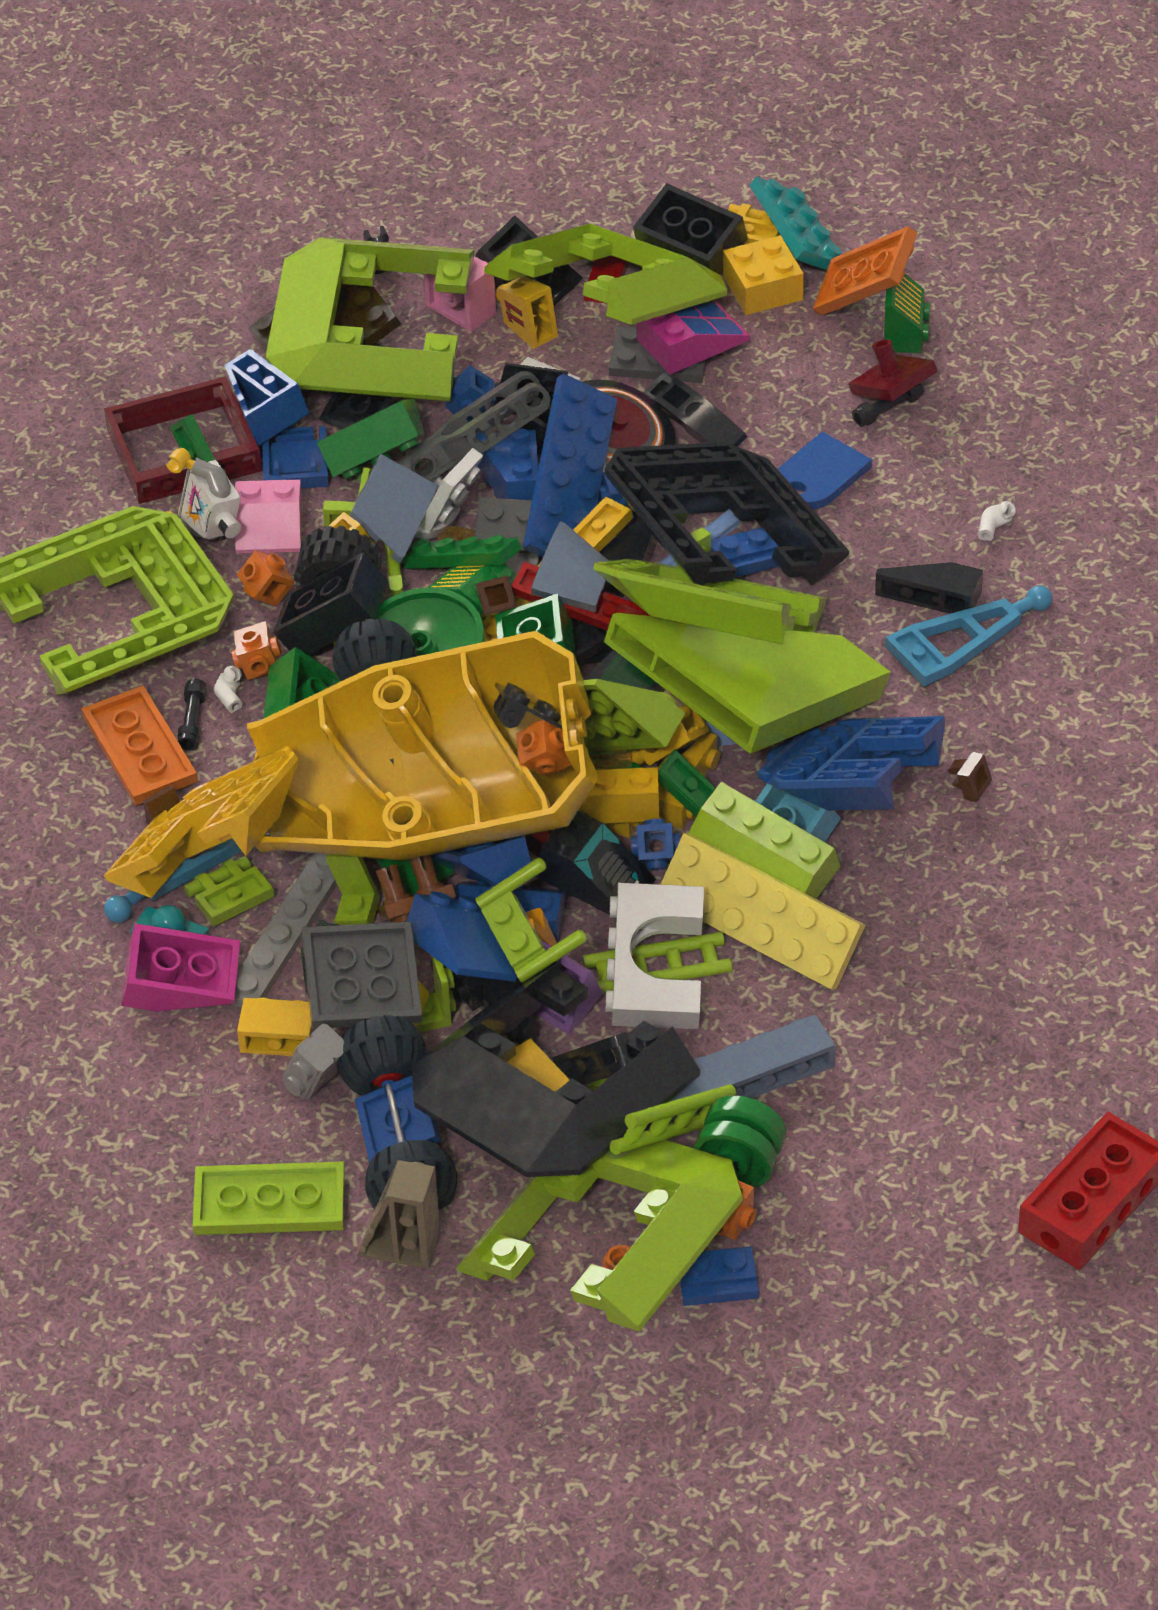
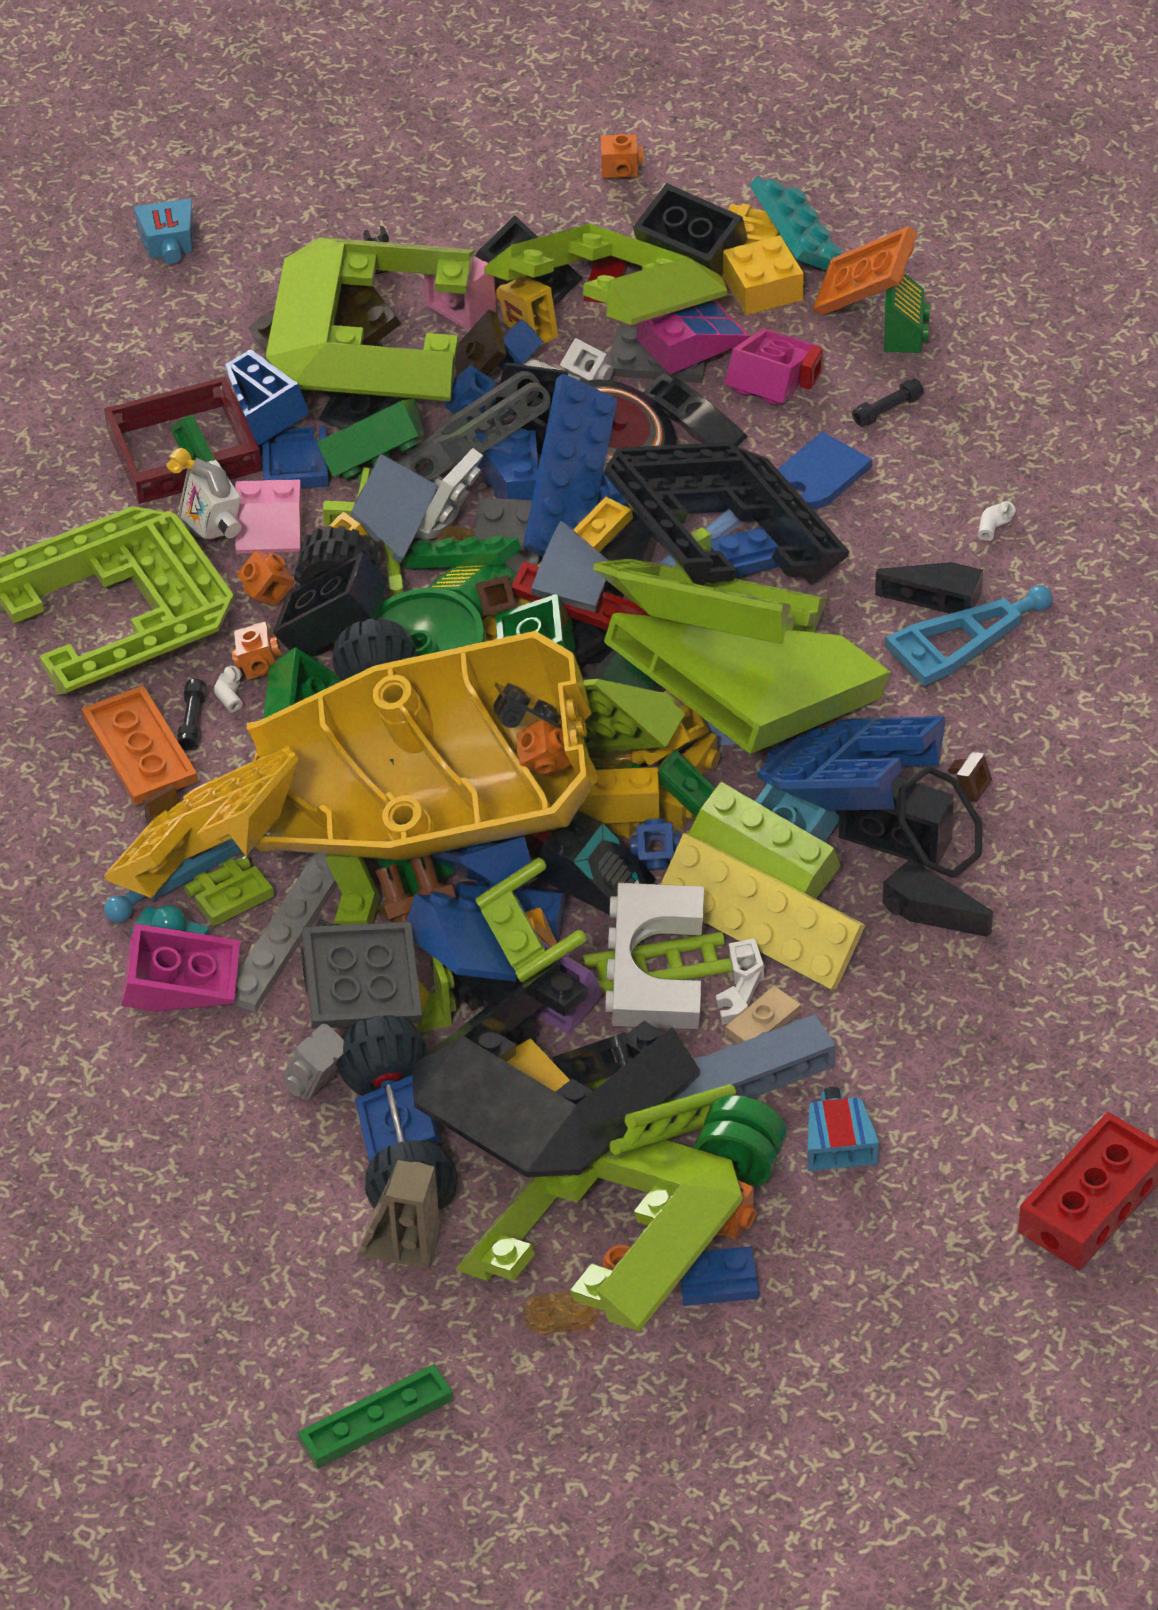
lime plate [192,1161,345,1235] -> none
yellow brick [237,998,316,1056] -> none
dark red tile [848,339,938,401] -> none
none -> dark azure torso [134,198,194,264]
none -> green plate [297,1364,453,1468]
none -> dark brown plate [455,309,506,376]
none -> blue brick [498,319,543,370]
none -> clear yellow plate [523,1292,600,1334]
none -> white brick [560,338,613,381]
none -> orange brick [601,134,643,178]
none -> white piece [716,938,765,1025]
none -> dark pink slope [725,328,821,404]
none -> tan plate [725,986,801,1044]
none -> red tile [800,345,823,390]
none -> dark azure torso [807,1087,879,1171]
none -> black brick [839,777,954,866]
none -> black slope [882,858,993,937]
none -> black piece [898,766,982,877]

